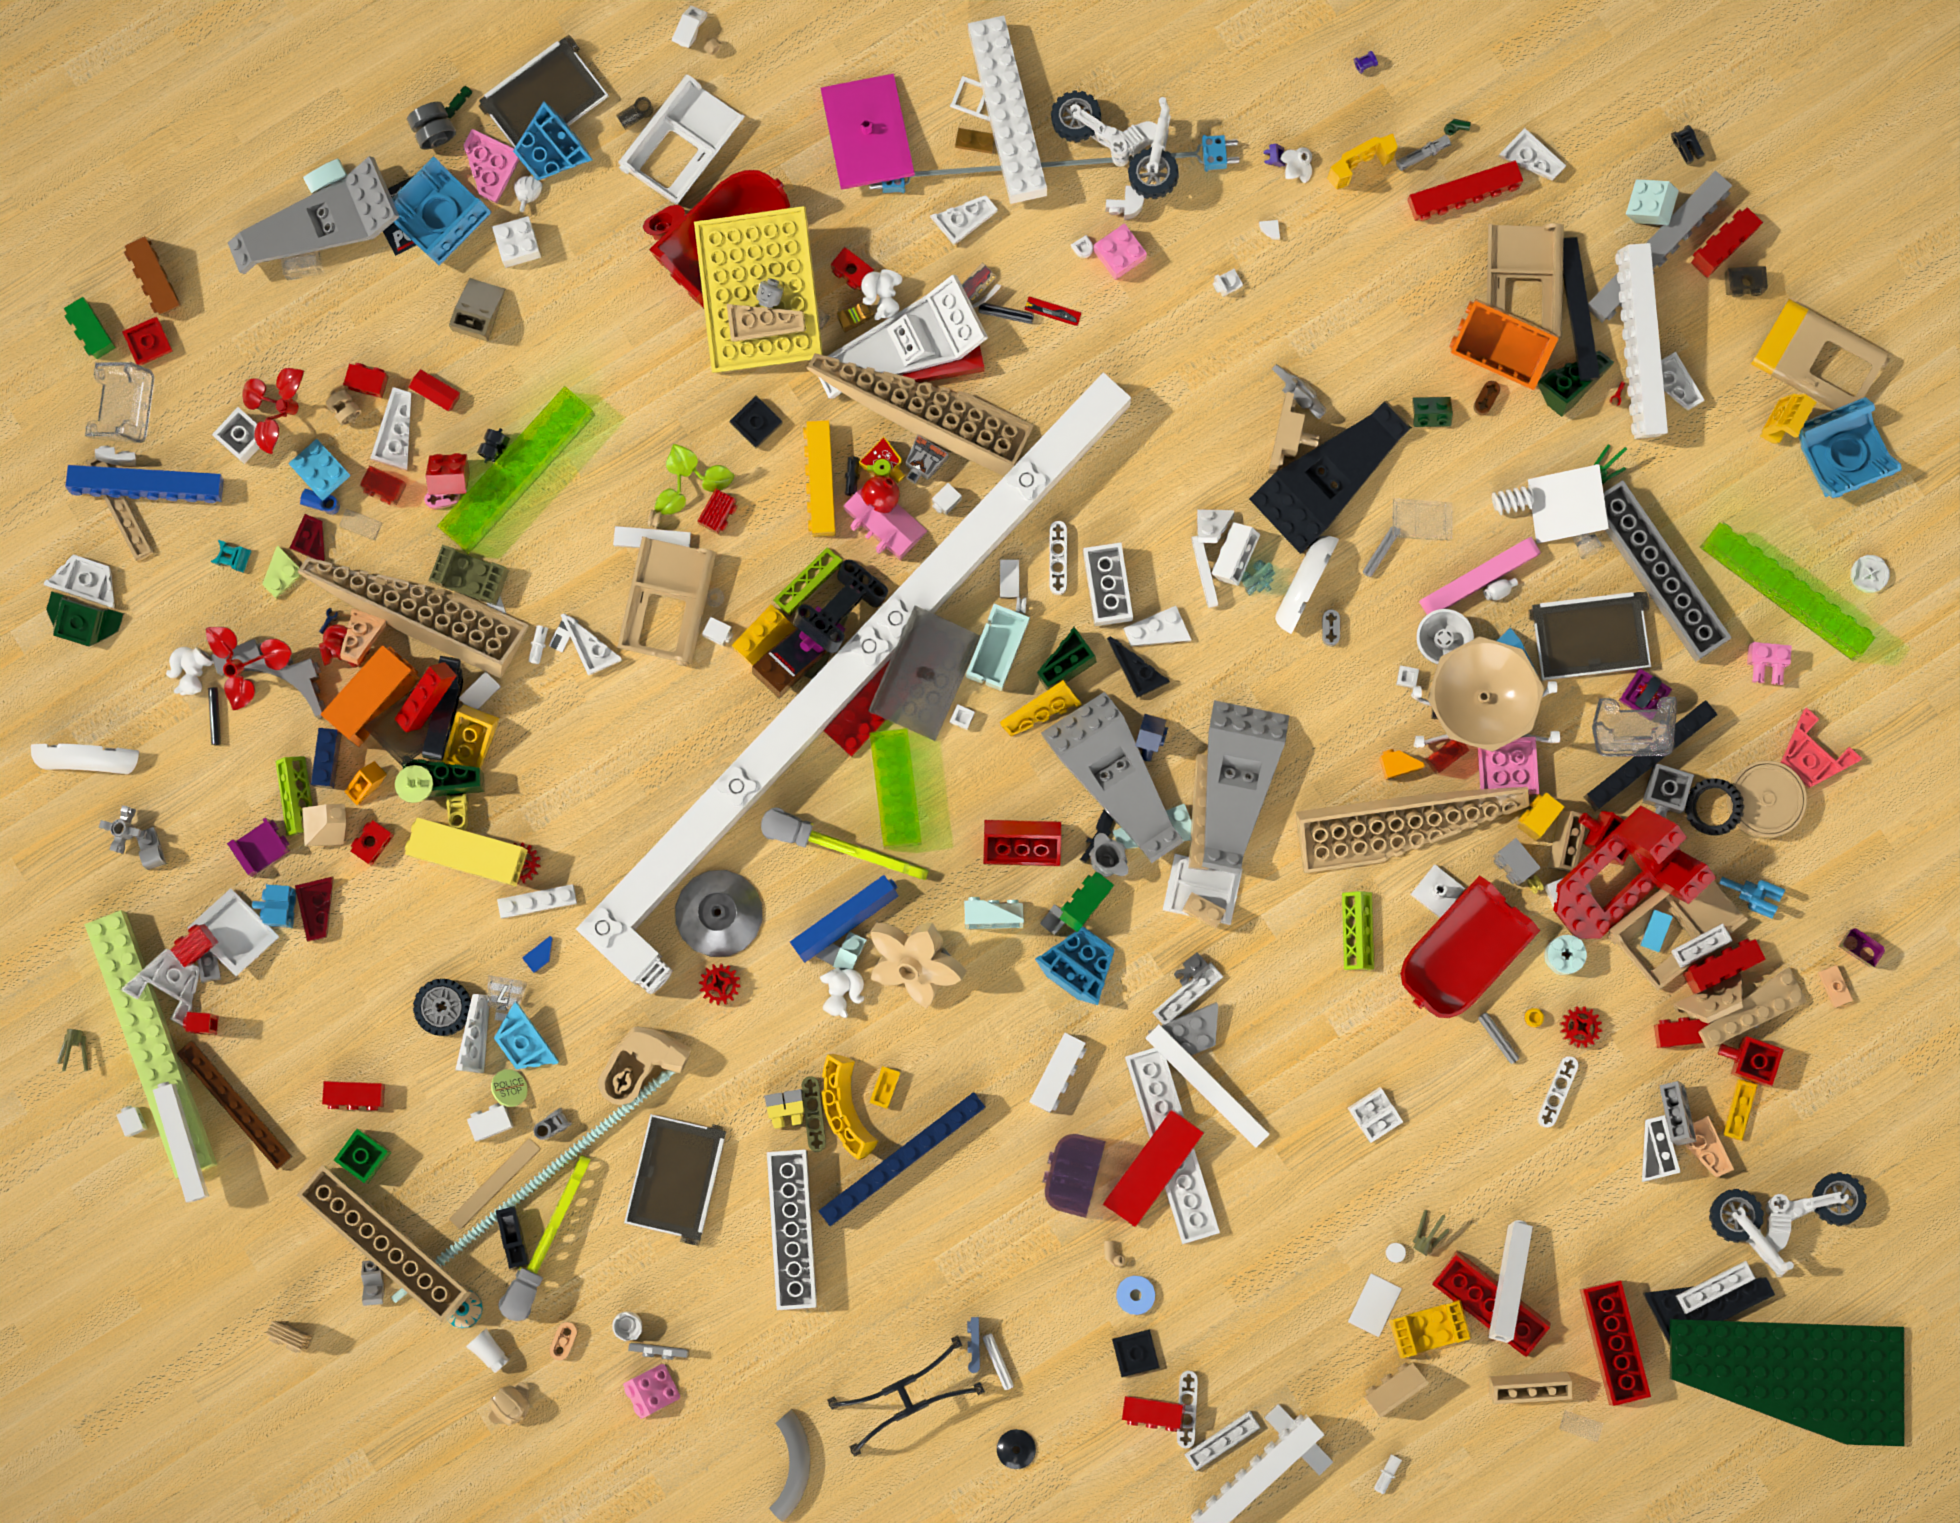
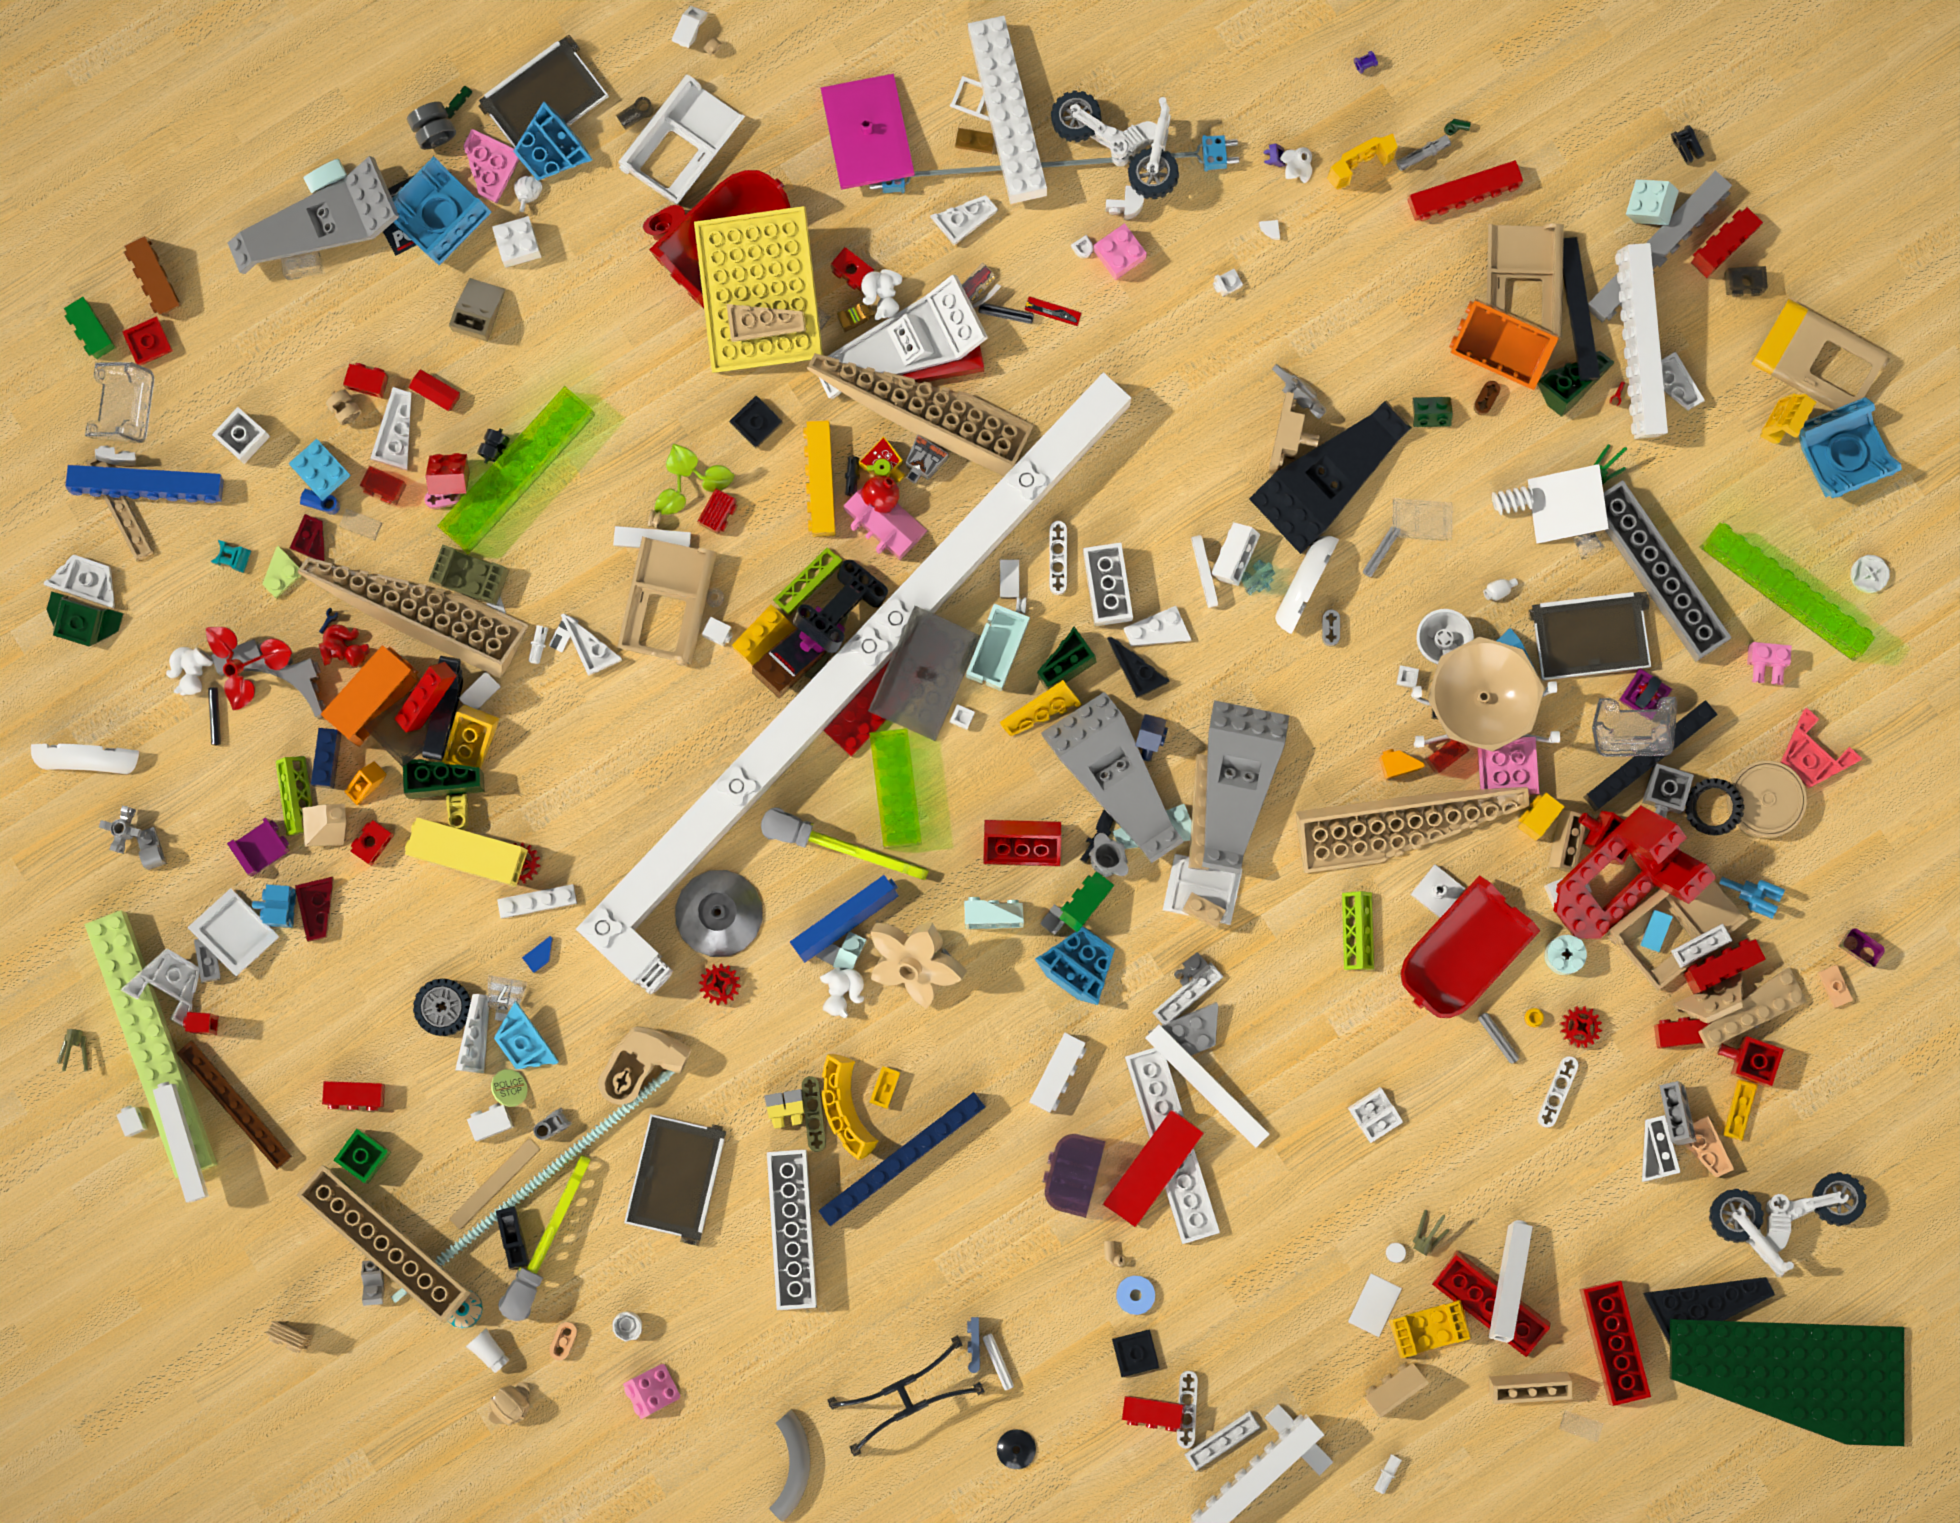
red brick [171,924,218,967] -> none
red plant [242,368,305,454] -> none
light nougat wing [340,608,386,665] -> none
yellowish green piece [395,765,433,803] -> none
light grey plate [628,1343,689,1360] -> none
light grey head [756,278,783,308] -> none
white brick [932,483,962,515] -> none
white wing [1197,509,1234,543] -> none
bright pink beam [1419,537,1541,615] -> none
light grey brick [1493,838,1541,886] -> none
white wing [1498,128,1566,181] -> none
light yellow bush [1527,875,1544,894] -> none
white tile [1676,1261,1756,1314] -> none

